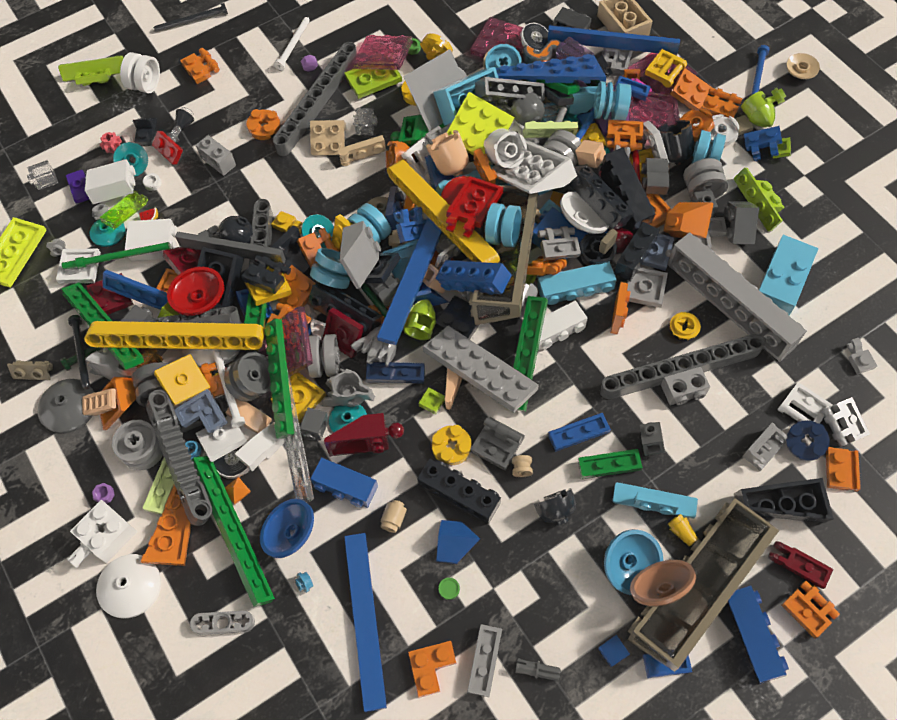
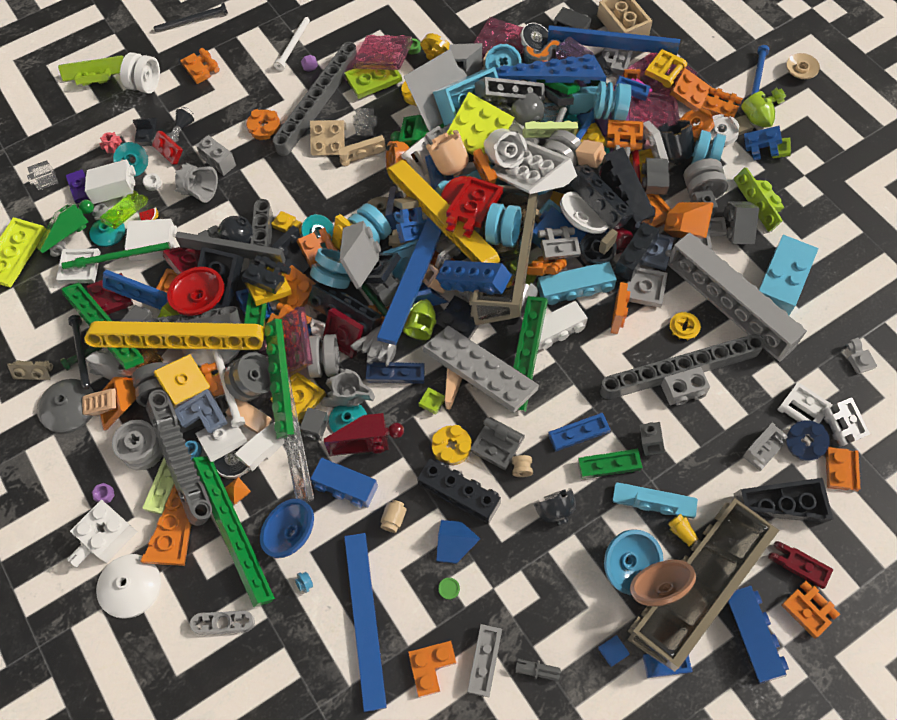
none -> green slope [37,200,94,253]
none -> light grey hat [175,162,218,203]
none -> dark tan tile [394,197,419,210]
none -> light grey slope [449,43,482,77]

